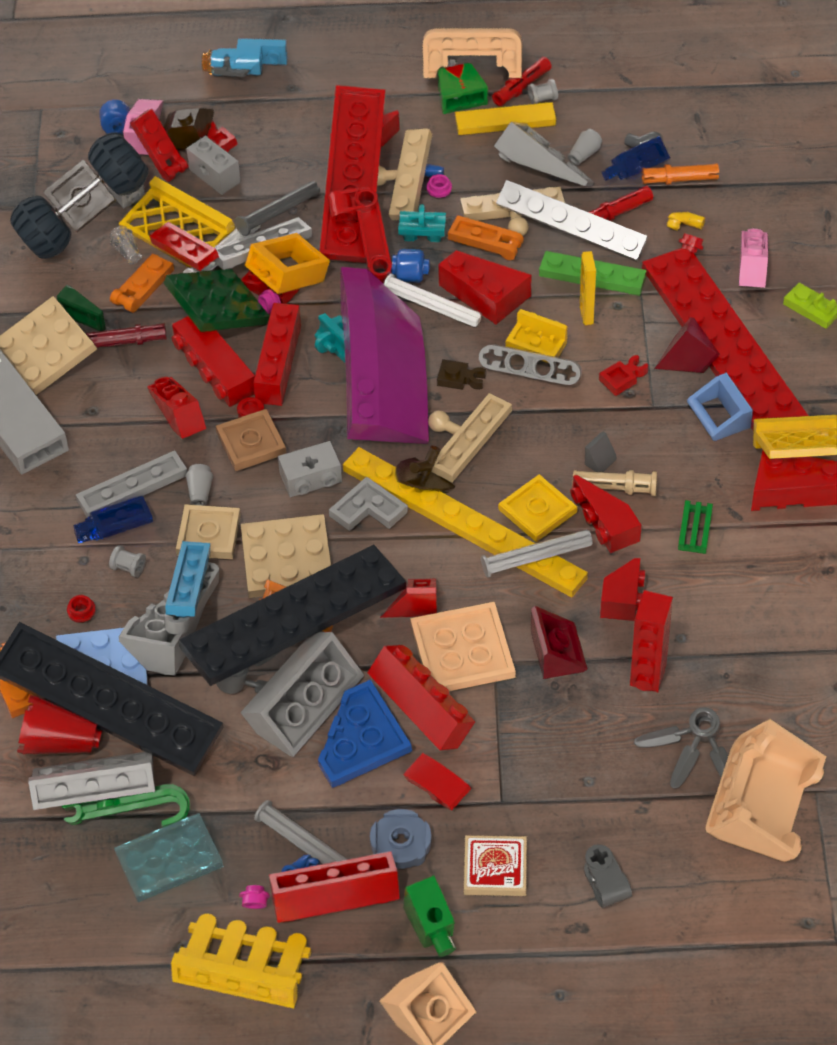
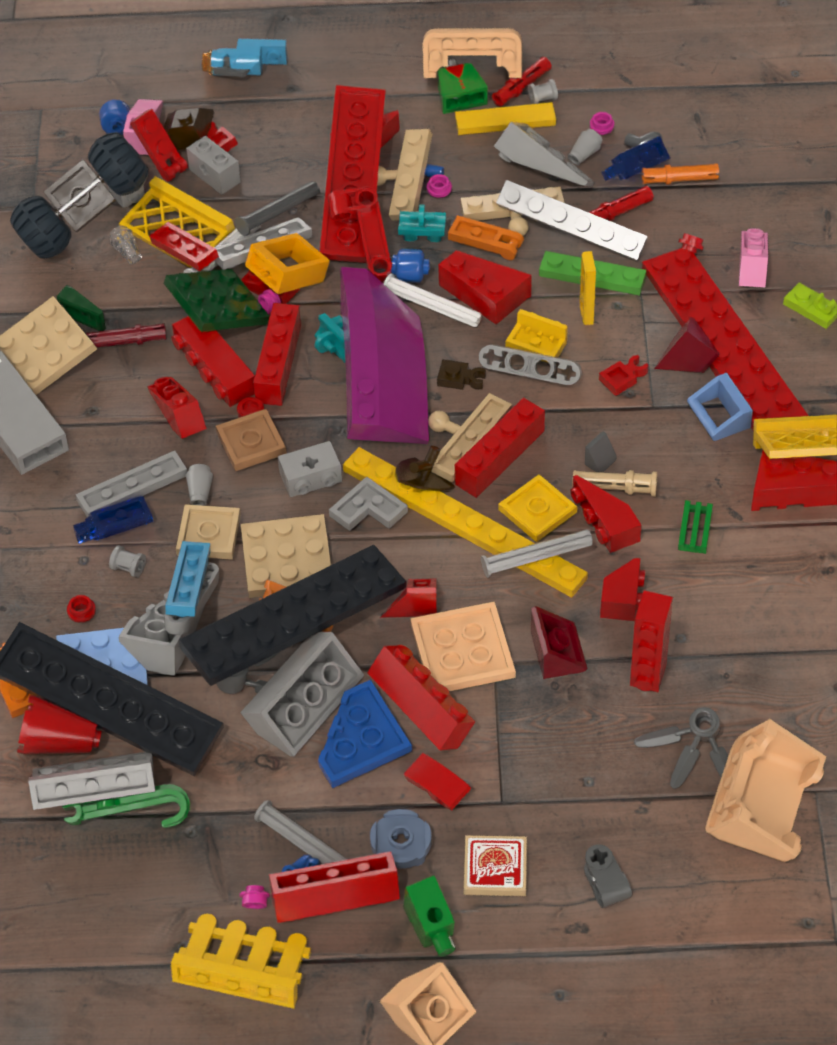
orange plate [110,253,174,313] -> none
clear light blue plate [114,813,223,902] -> none
yellow arm [667,212,705,230] -> none
none -> red brick [455,397,545,498]
none -> dark pink plate [590,112,614,135]

